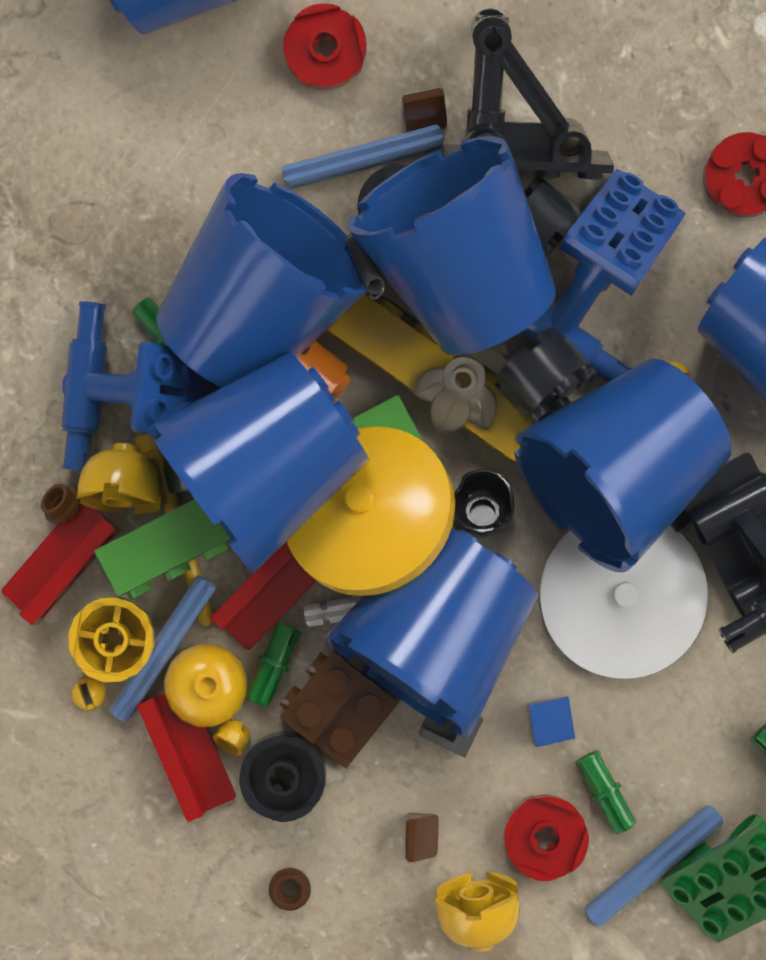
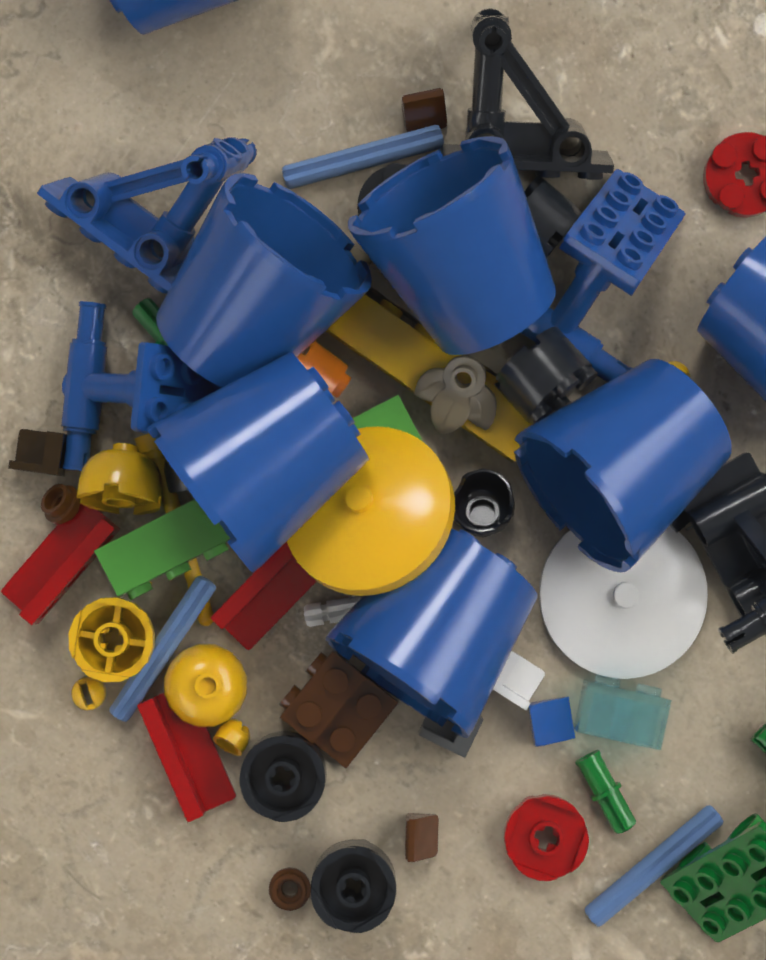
green axle [247,622,302,706] -> none
red plate [283,3,367,90] -> none
dark grey piece [346,233,385,299] -> none
yellow cylinder [435,872,520,952] -> none
none -> dark brown panel [8,429,67,477]
none -> blue plate [37,137,257,294]
none -> black brick [311,839,396,933]
none -> white panel [493,651,545,710]
none -> clear light blue brick [574,674,672,750]

